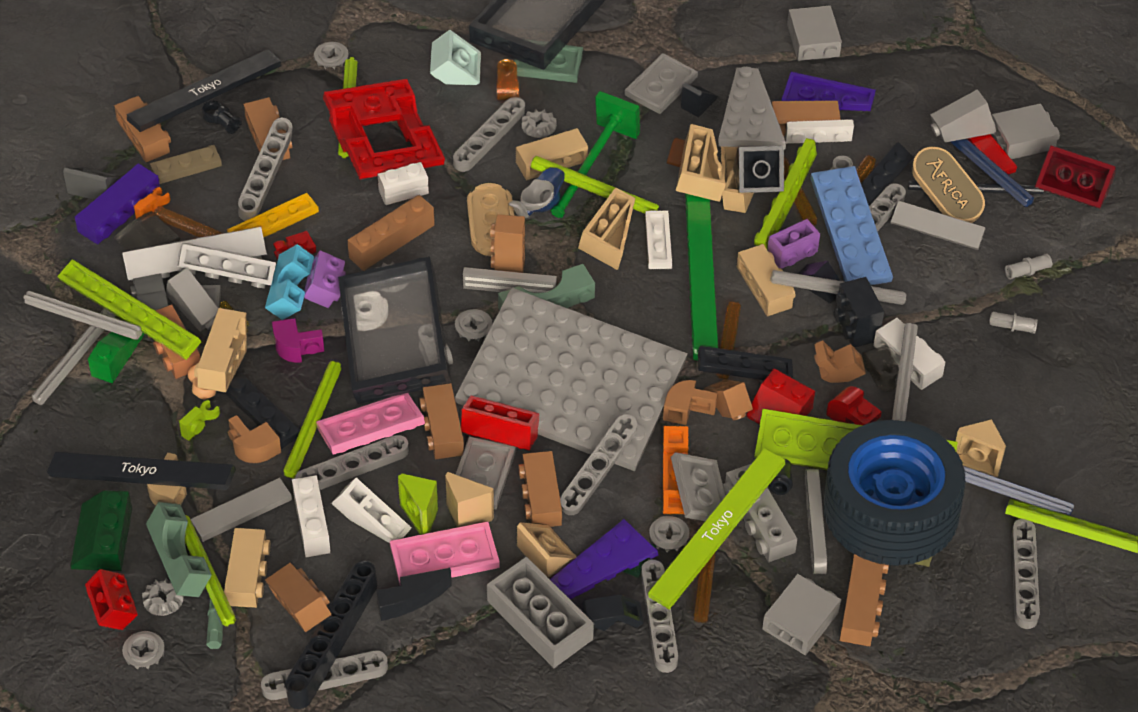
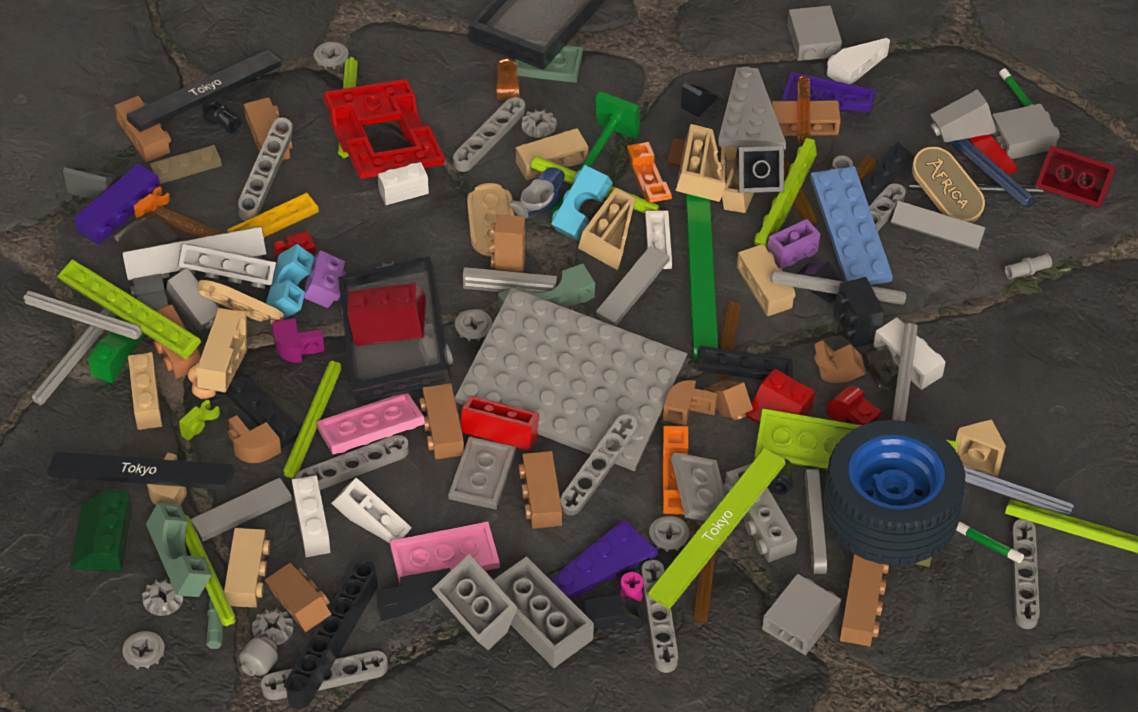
red brick [85,569,138,630] -> none
medium nougat brick [348,195,434,271] -> none
lime slope [398,474,438,535] -> none
light aqua slope [430,30,481,85] -> none
tan slope [445,472,494,528] -> none
tan slope [517,522,577,579] -> none
light grey tile [625,53,698,114] -> none
white plate [785,120,854,144] -> none
light grey axle [989,312,1038,334] -> none
none -> tan brick [128,352,162,430]
none -> tan tile [196,280,285,325]
none -> light grey head [239,637,278,676]
none -> light grey gear [252,608,294,645]
none -> dark red slope [347,283,426,346]
none -> light grey slope [432,554,518,650]
none -> medium azure arch [551,165,613,242]
none -> light grey tile [596,245,670,326]
none -> dark pink bush [620,572,644,602]
none -> orange slope [627,142,672,203]
none -> clear orange axle [798,76,810,145]
none -> white slope [827,38,890,85]
none -> green bar [956,522,1024,563]
none -> green bar [999,69,1033,107]

